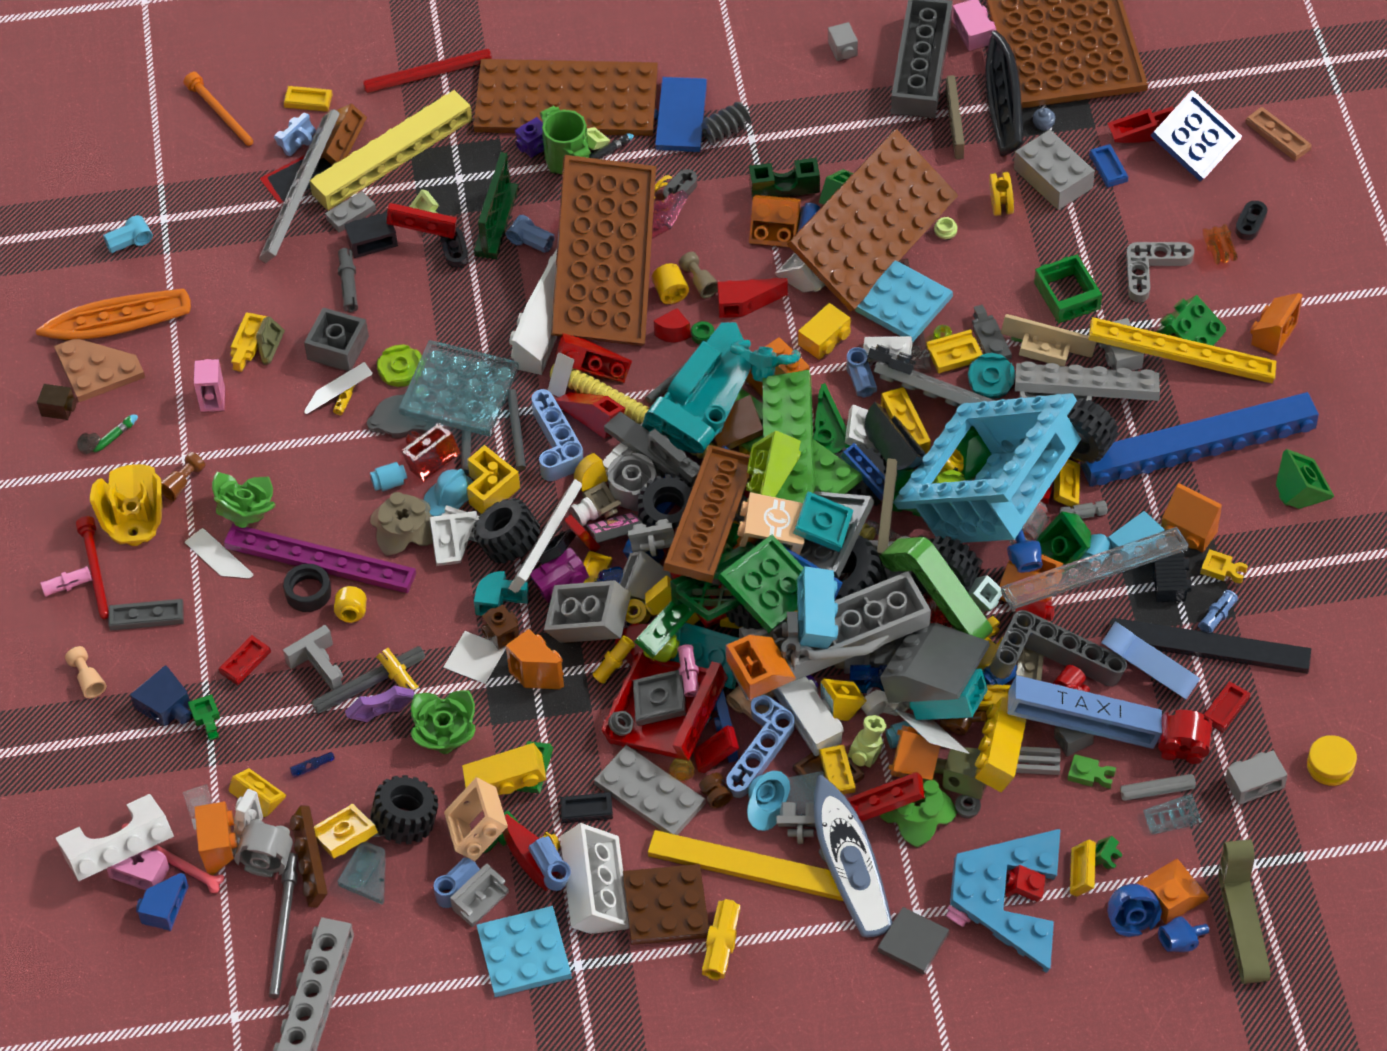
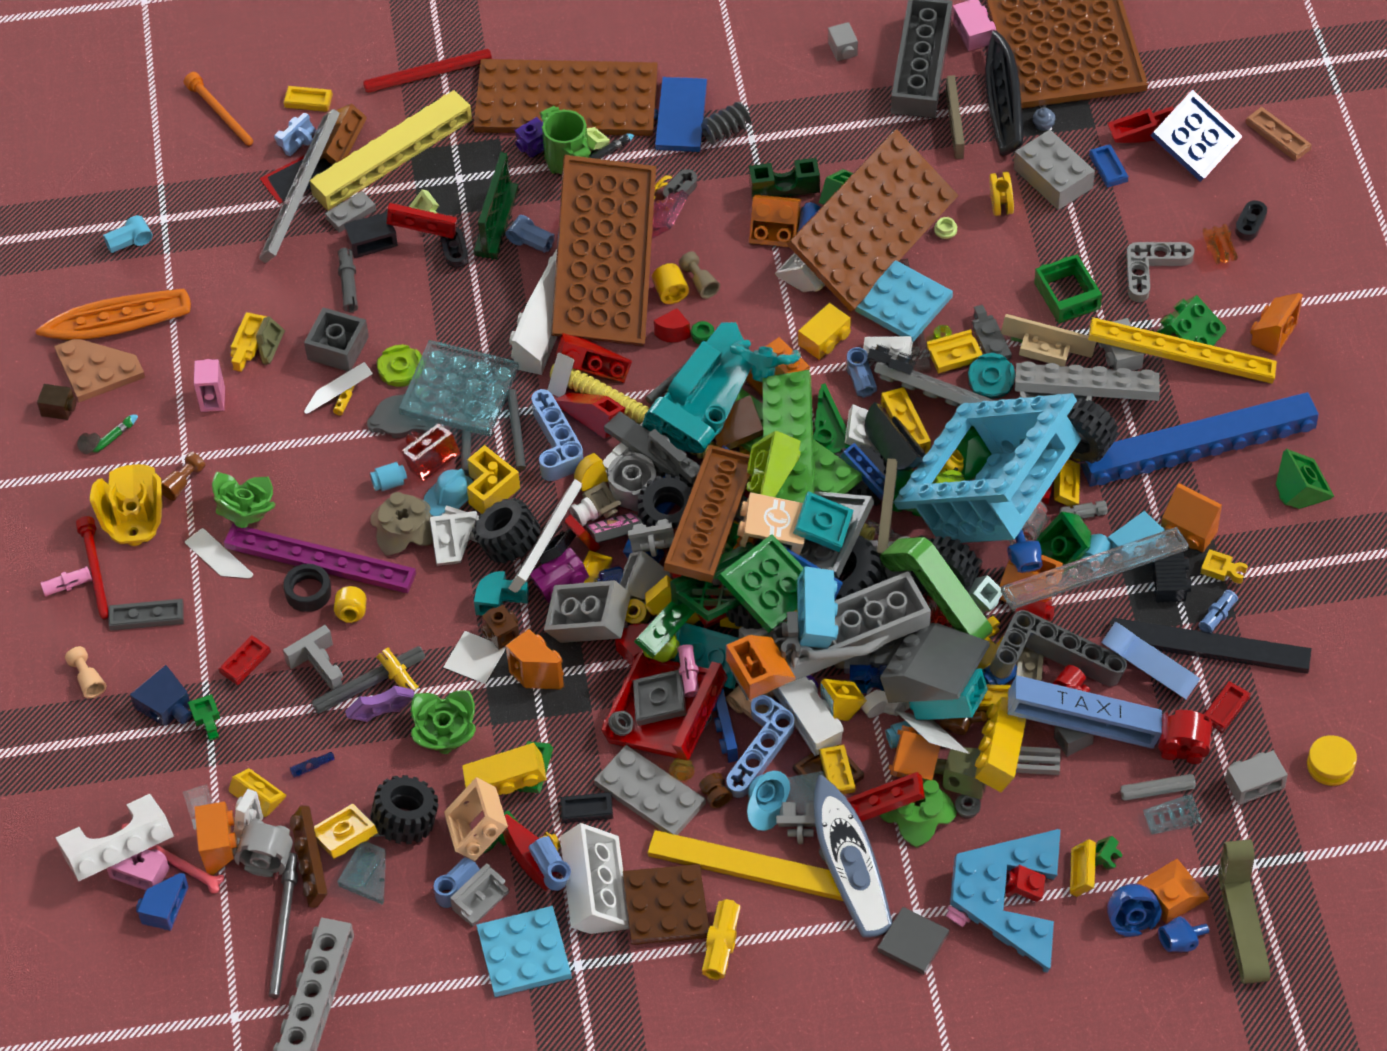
yellow pin [592,636,635,684] -> none
red tile [693,725,739,774] -> none
red slope [718,278,788,318] -> none
yellowish green connector [848,715,886,768] -> none
bright green plate [1068,754,1116,789] -> none

